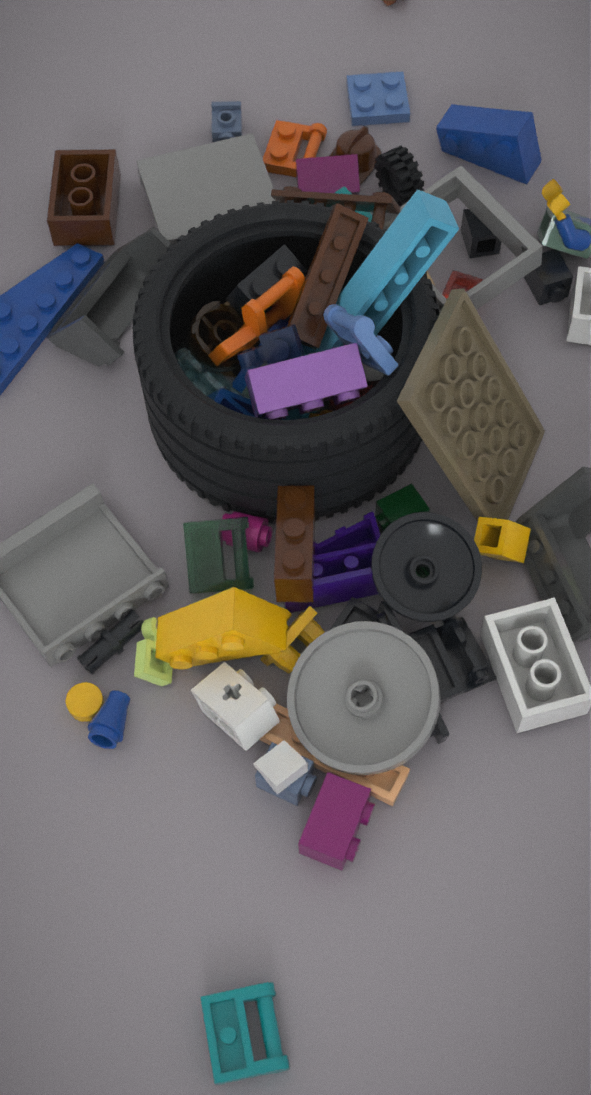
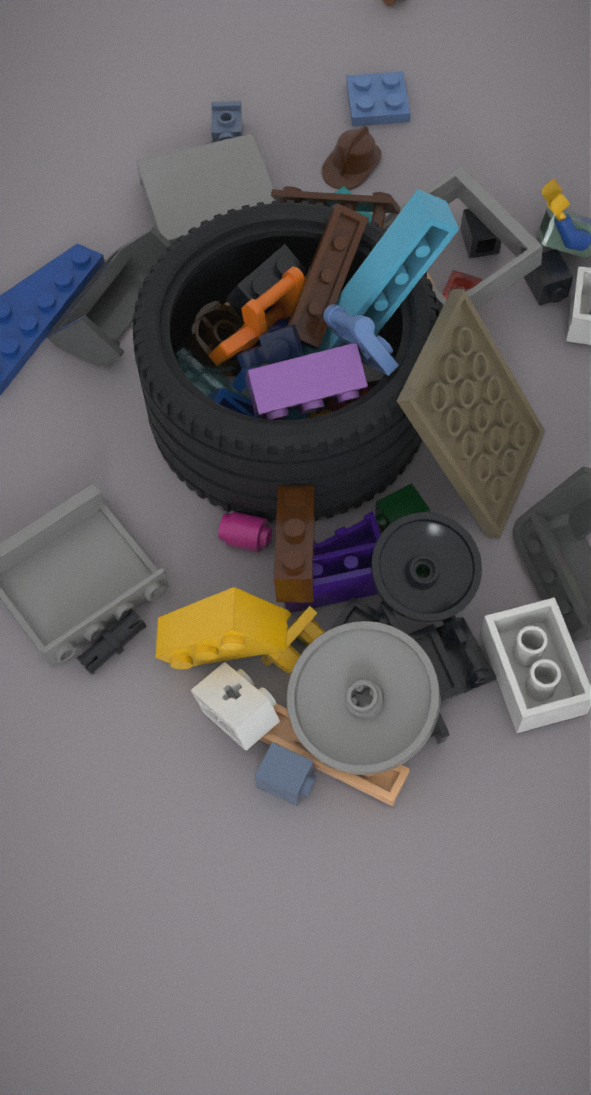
reddish brown brick [47,149,121,246] -> none
yellow tile [65,682,104,722] -> none
blue cone [88,690,130,749] -> none
yellowish green plate [134,617,173,686] -> none
clear green plate [183,517,254,594] -> none
teal plate [200,982,290,1085] -> none
white slope [253,740,308,795] -> none
orange plate [263,120,327,177] -> none
magenta brick [296,154,360,195] -> none
magenta brick [298,772,375,871] -> none
black tyre [374,146,424,207] -> none
blue wedge [436,104,542,185] -> none
yellow brick [474,517,531,563] -> none

